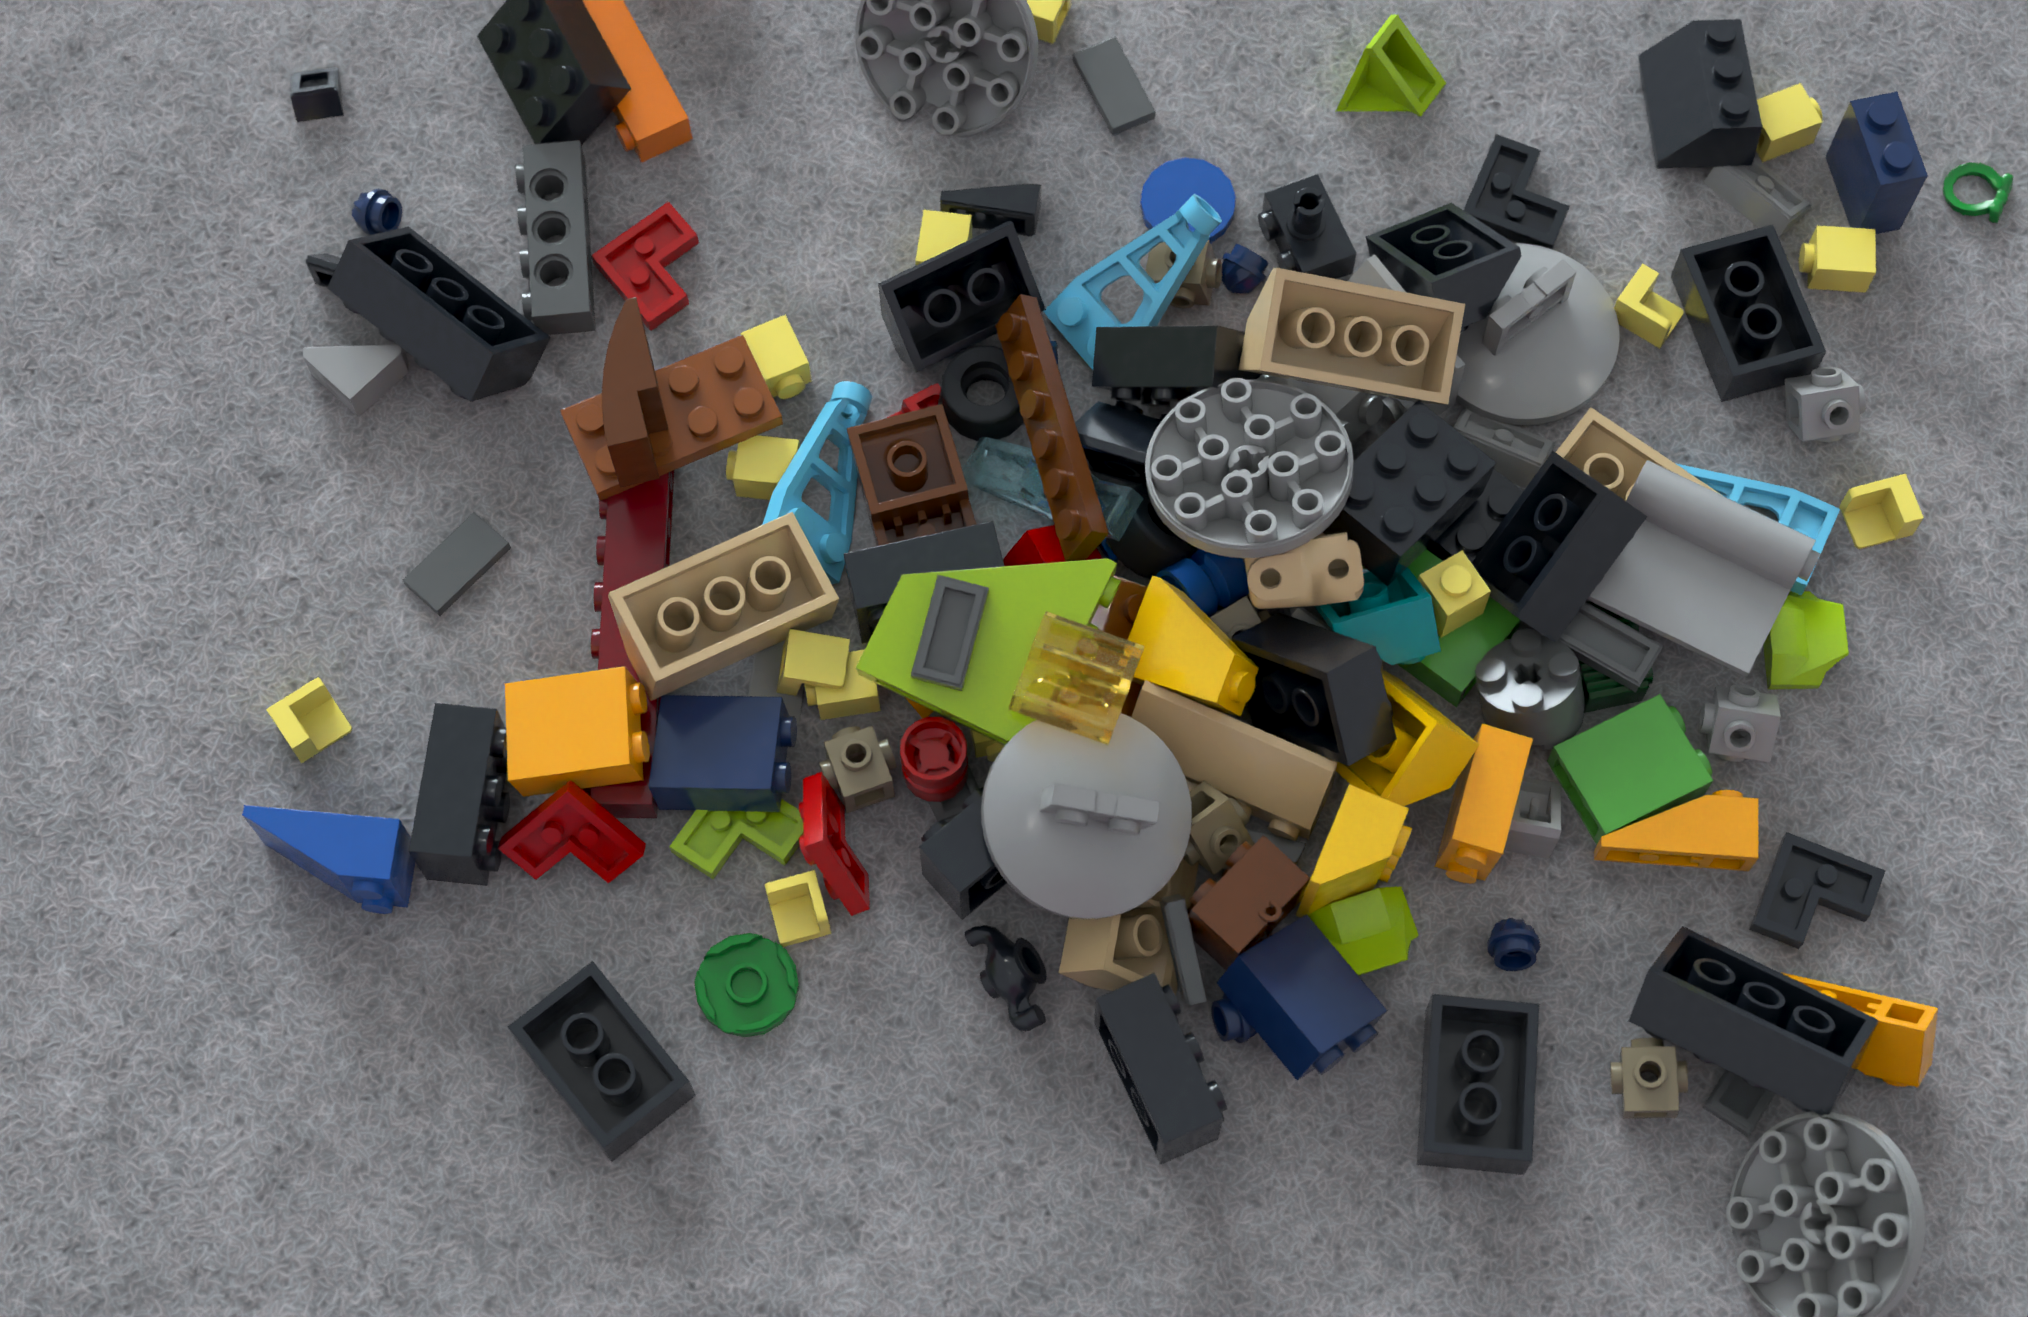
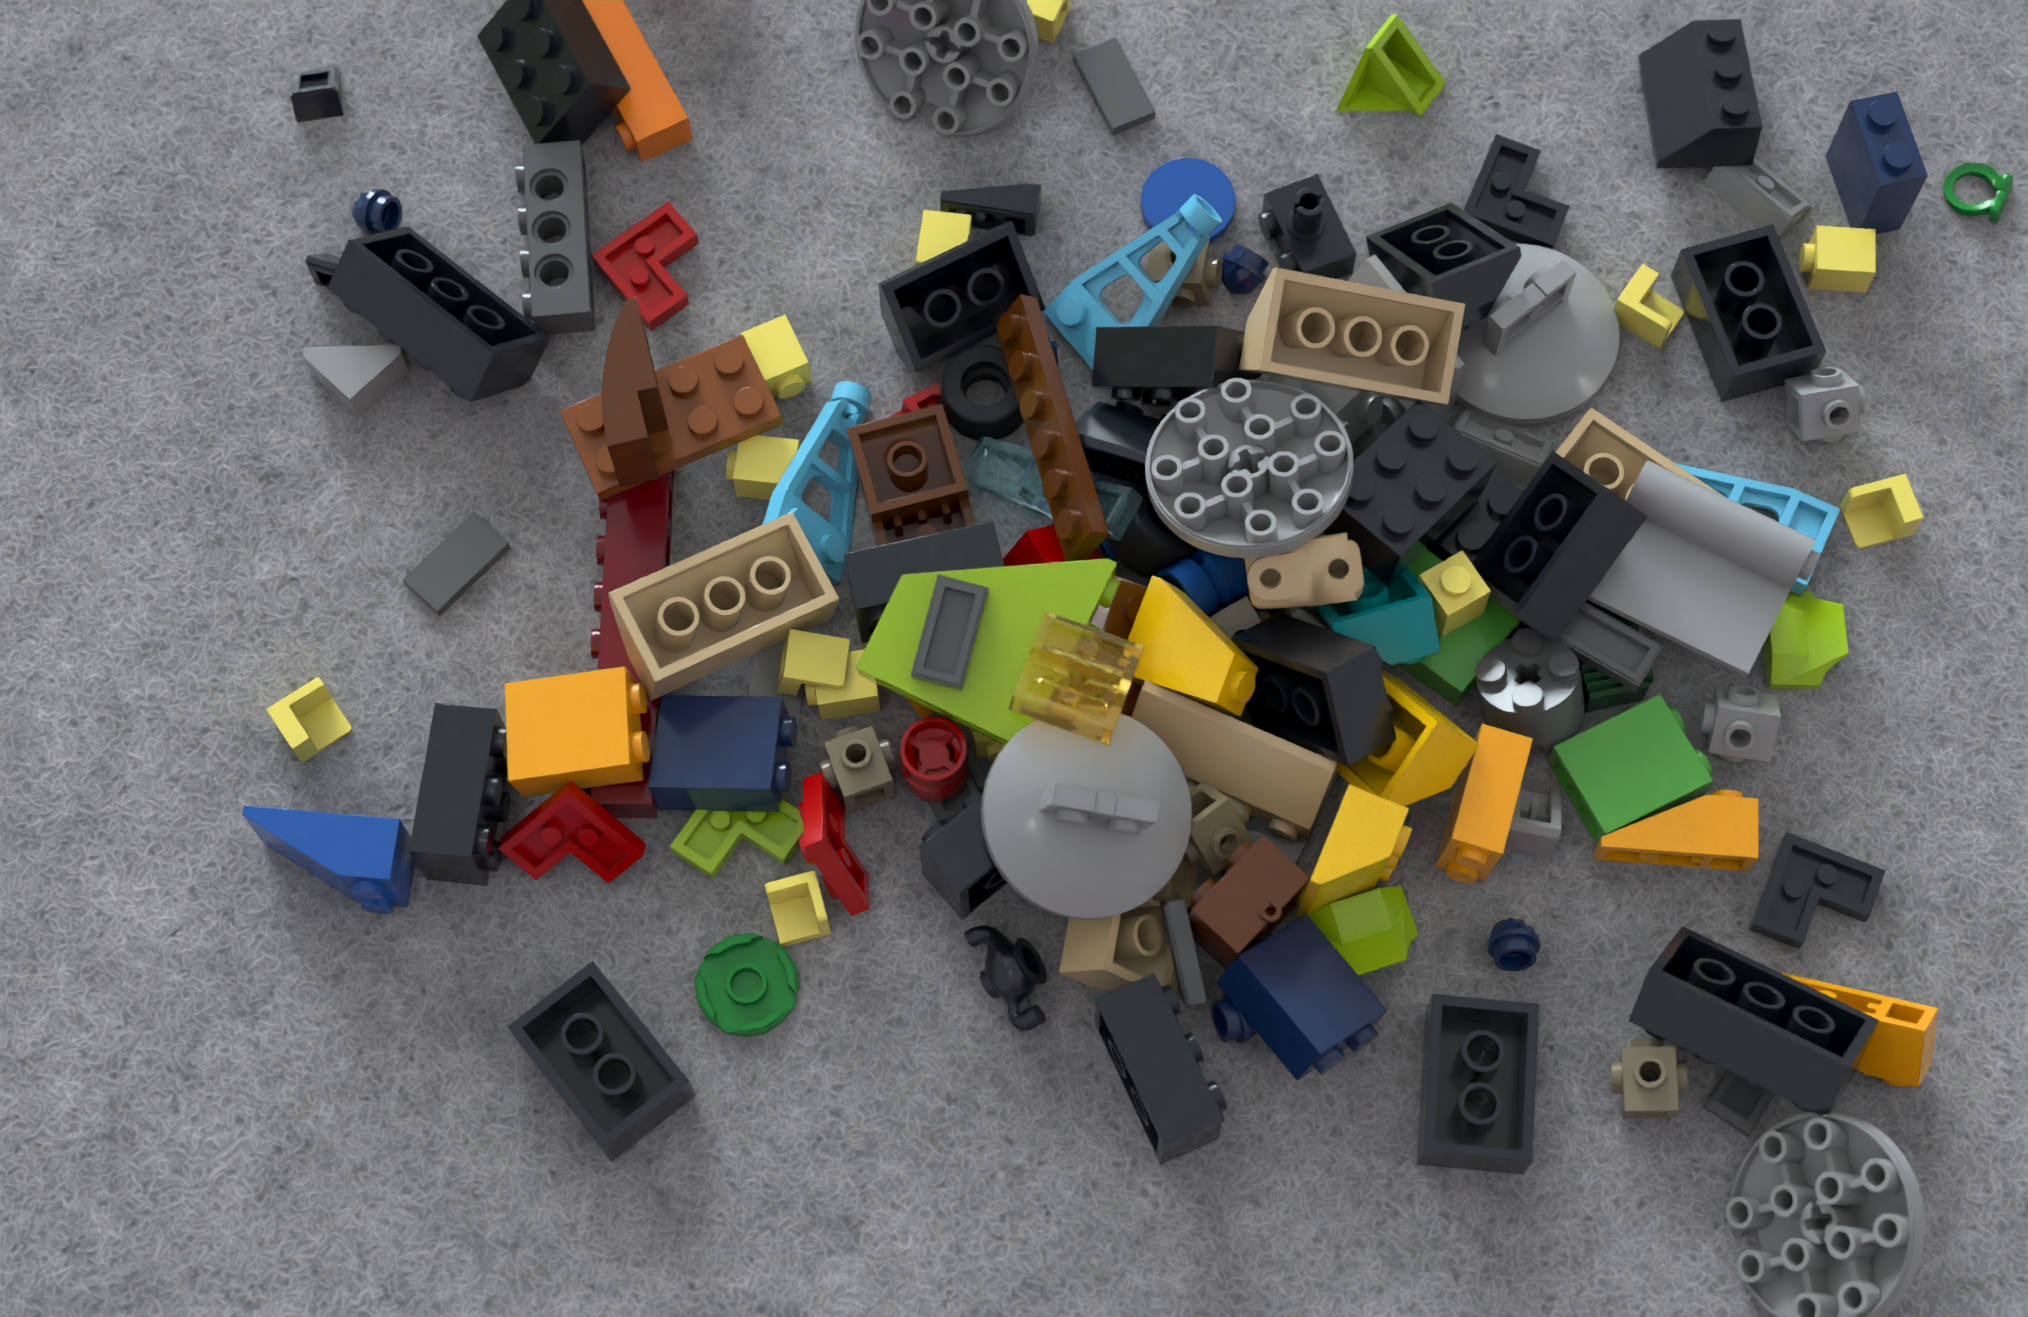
light yellow brick [1756,83,1823,162] -> none

